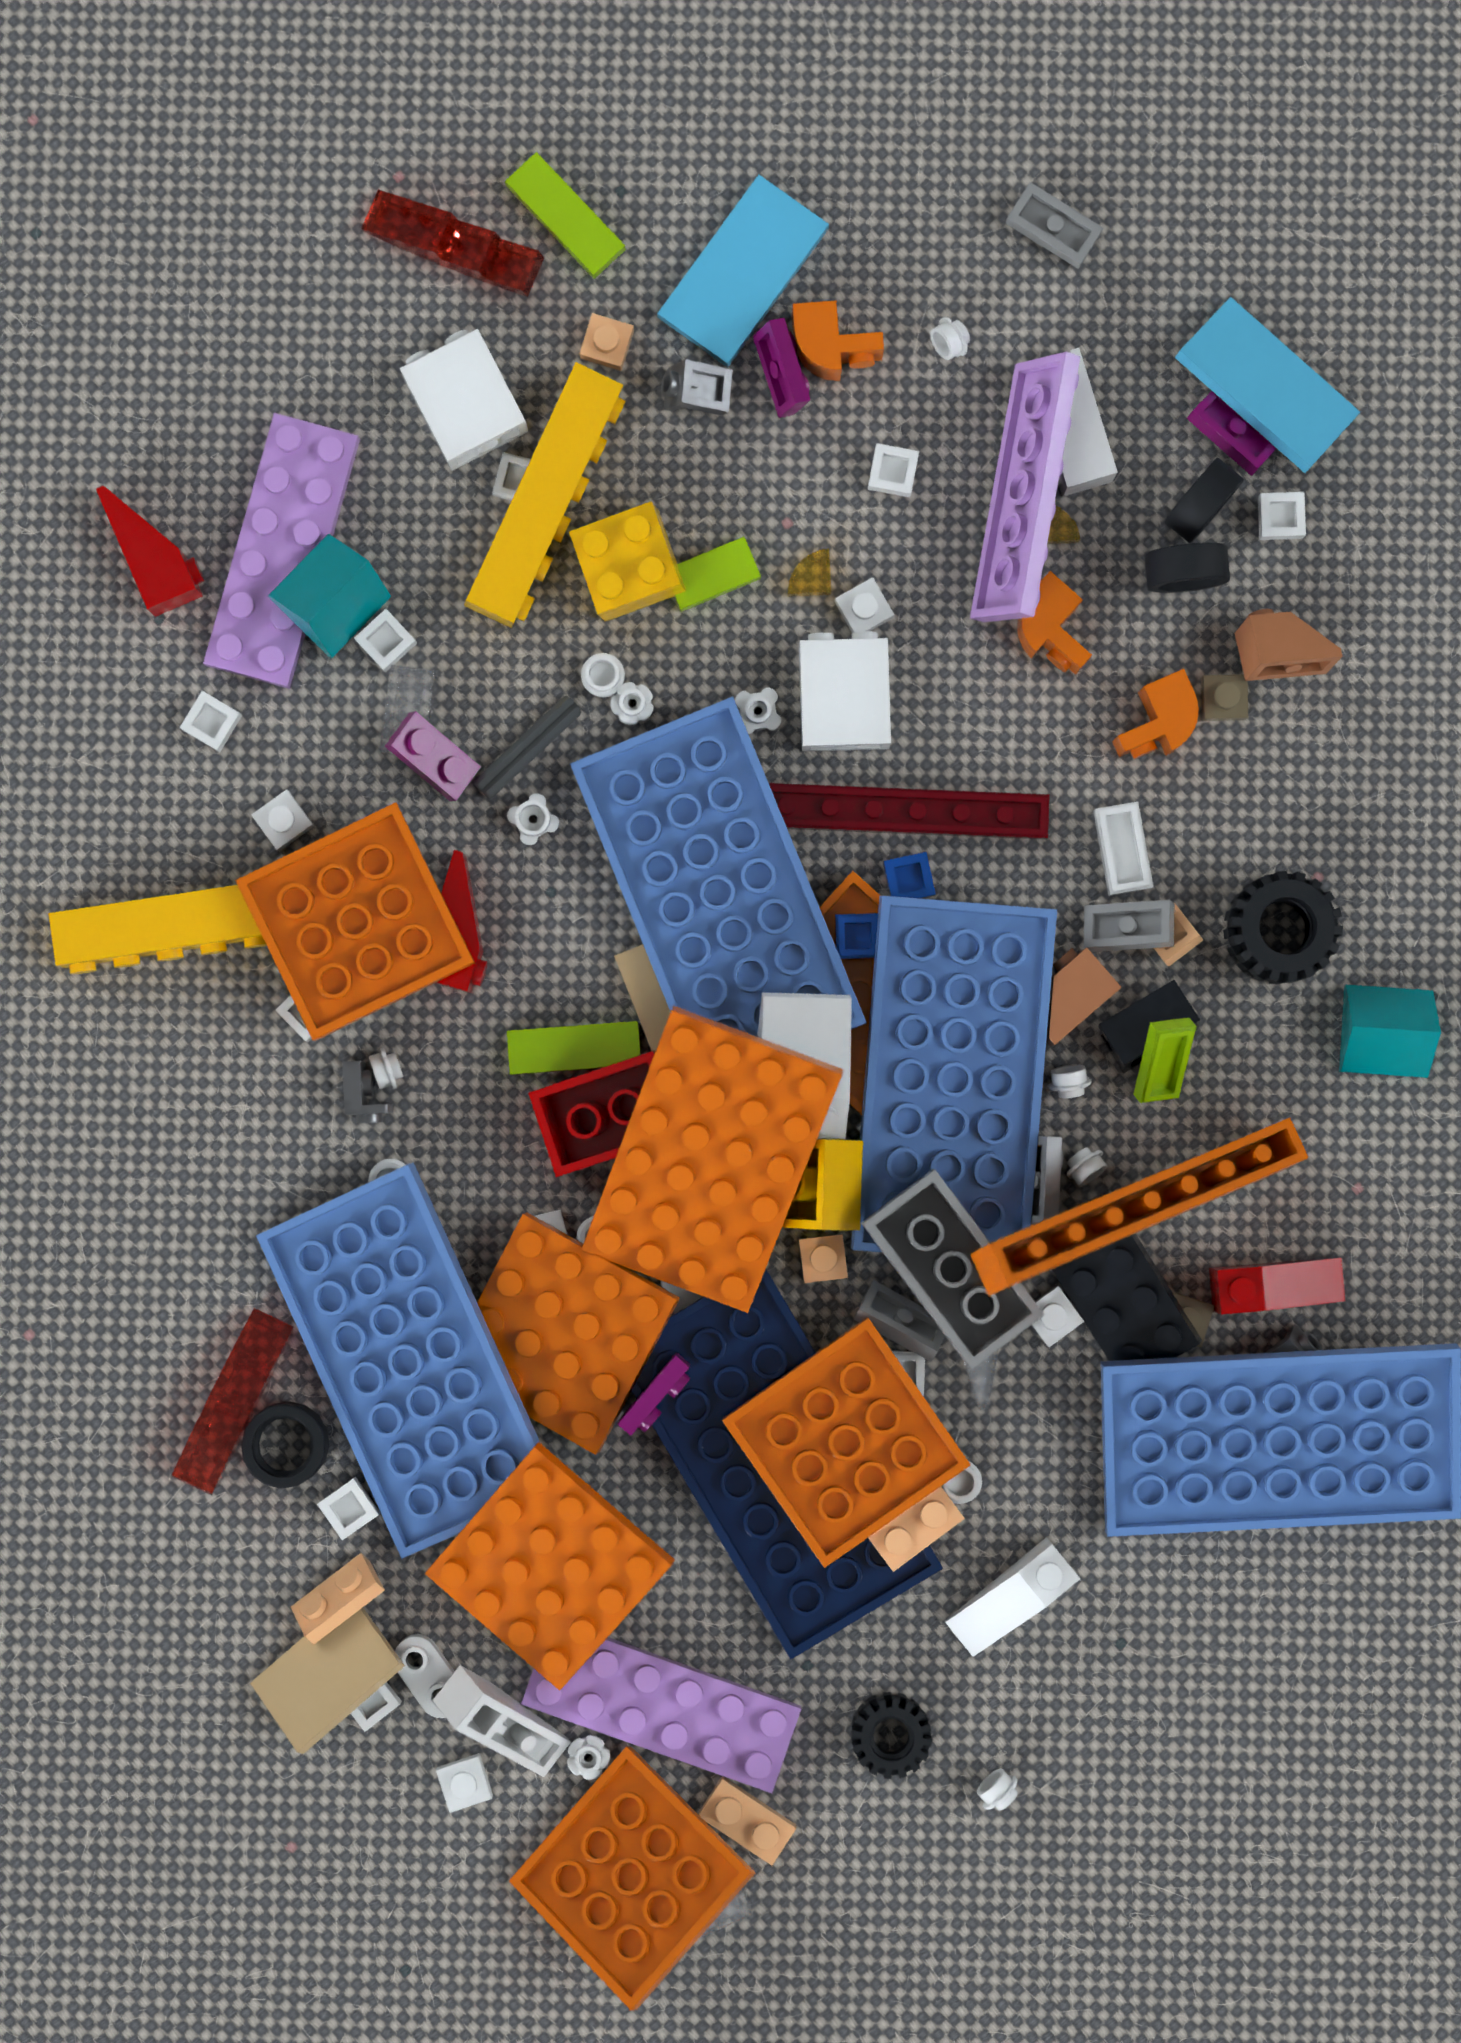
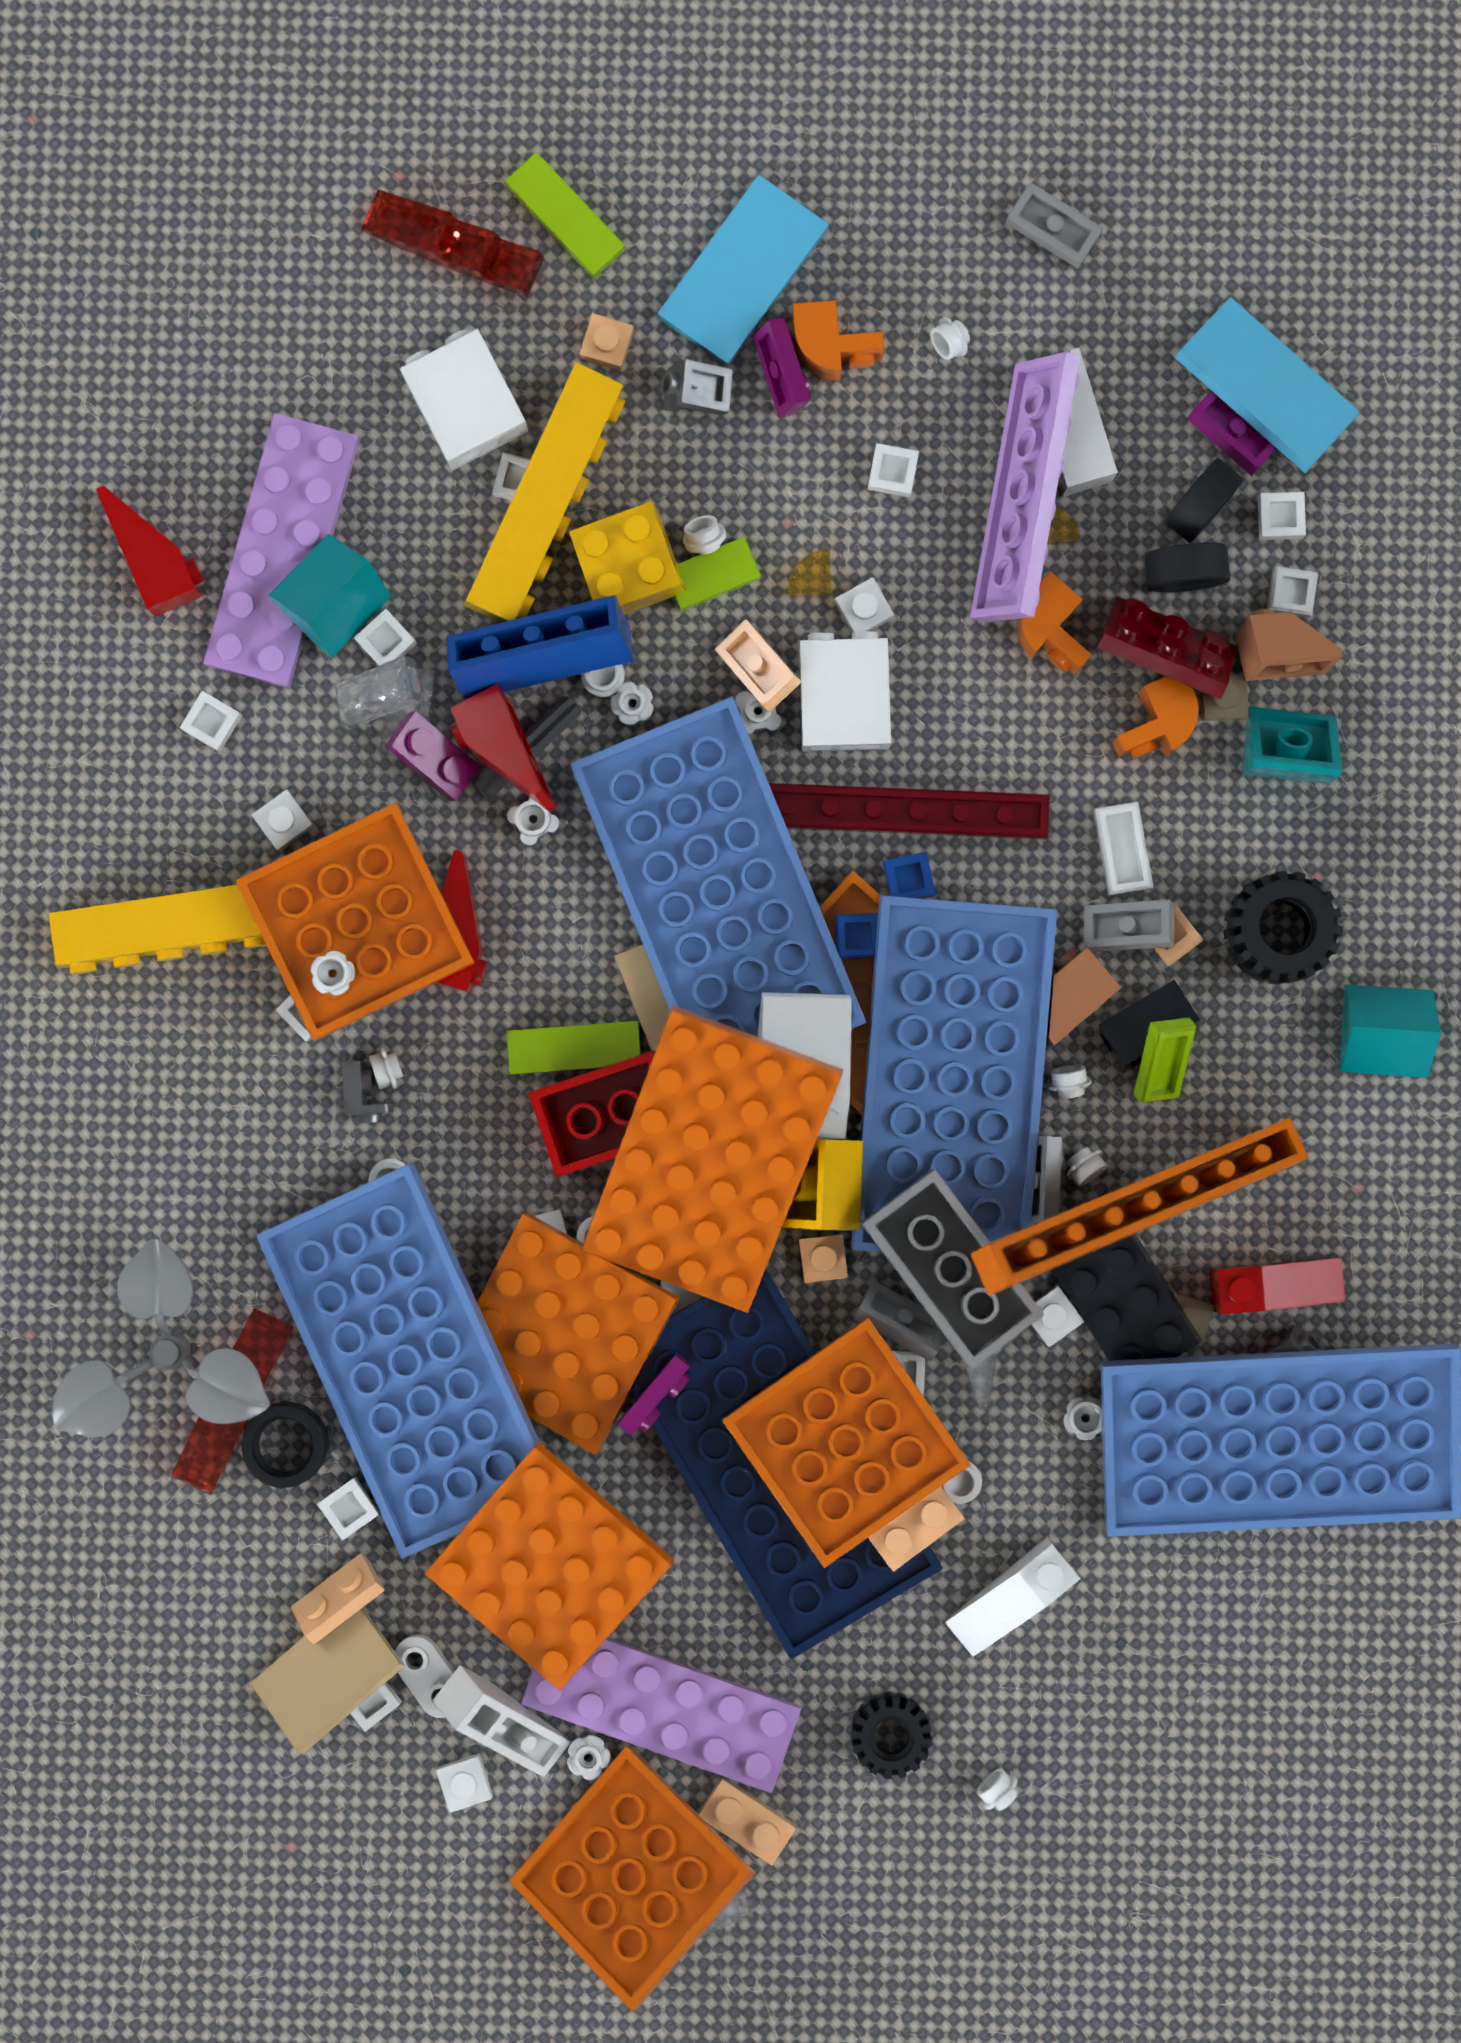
none -> light grey plant [52,1239,270,1437]
none -> white plate [311,951,355,995]
none -> clear plate [334,655,422,728]
none -> blue brick [446,595,634,700]
none -> red slope [450,684,557,811]
none -> white plate [683,515,726,555]
none -> light nougat plate [714,619,802,712]
none -> white plate [1063,1397,1102,1440]
none -> dark red plate [1098,595,1237,699]
none -> teal slope [1241,707,1342,784]
none -> white tile [1267,566,1318,618]

